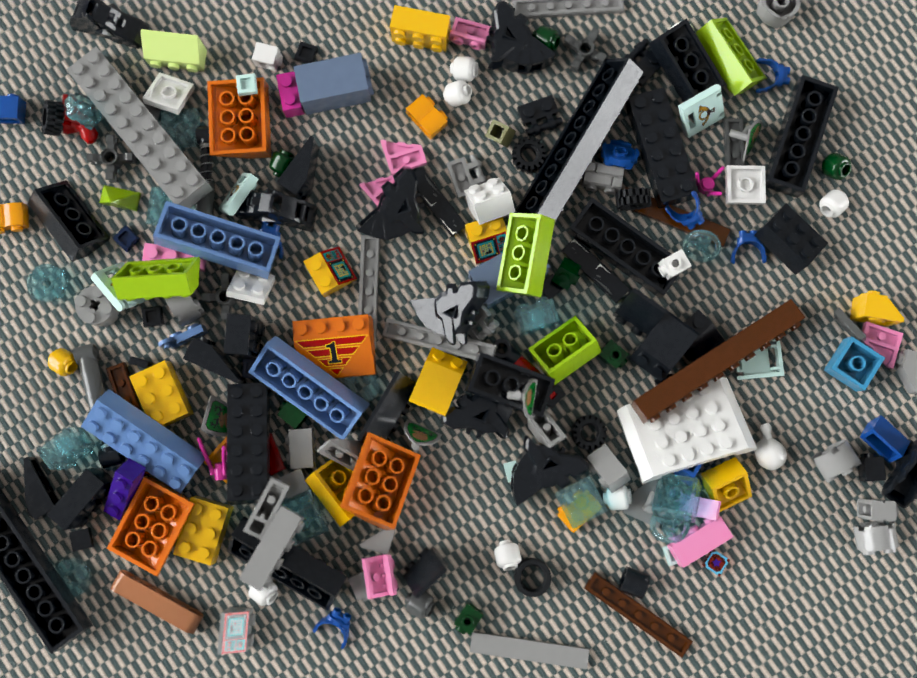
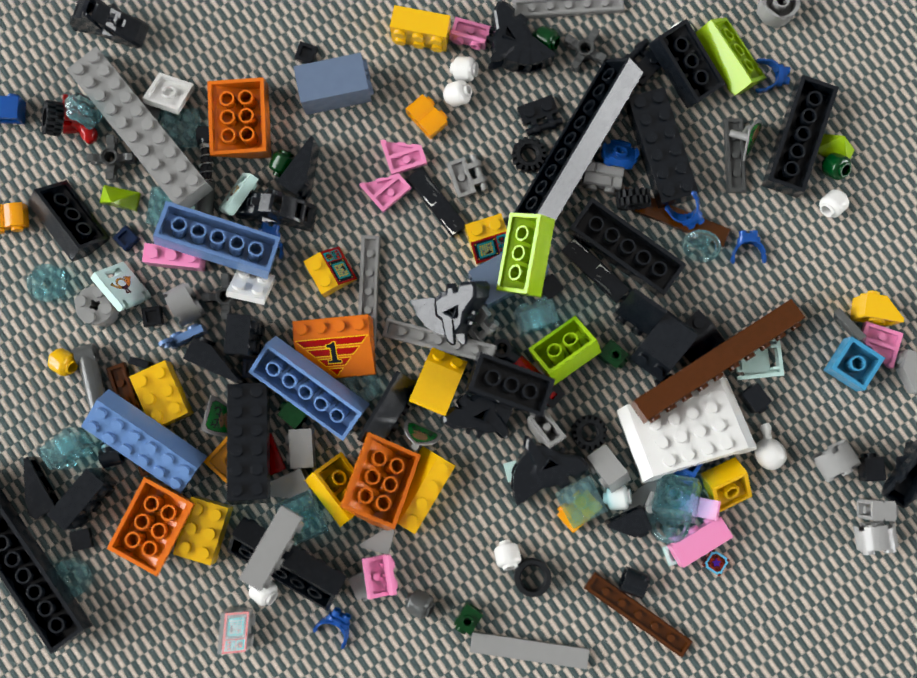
dark purple brick [103,458,146,521] -> none
nougat beam [110,570,204,634] -> none
lime slope [111,257,200,301] -> none
yellowish green slope [141,29,207,73] -> none
dark pink plant [197,437,227,480] -> none
light aqua tile [236,73,258,96] -> none
light grey slope [243,477,290,540] -> none
white brick [252,42,283,71] -> none
dark pink brick [276,71,305,118] -> none
light grey slope [317,438,363,471] -> none
black animal [356,166,425,240] -> none
black slope [403,546,448,599] -> none
white brick [464,178,516,225] -> none
olive brick [485,119,516,148] -> none
shield [507,379,538,420] -> none
dark green brick [551,257,581,290] -> none
white brick [658,249,692,280] -> none
light aqua container [678,84,725,138] -> none
dark pink plant [695,166,725,197] -> none
white plate [725,165,766,205] -> none
black brick [754,203,828,275] -> none
blue brick [860,415,910,464] -> none
none -> yellow slope [397,446,456,534]
none -> black slope [605,505,652,538]
none -> black brick [738,383,772,414]
none -> lime slope [817,134,855,159]

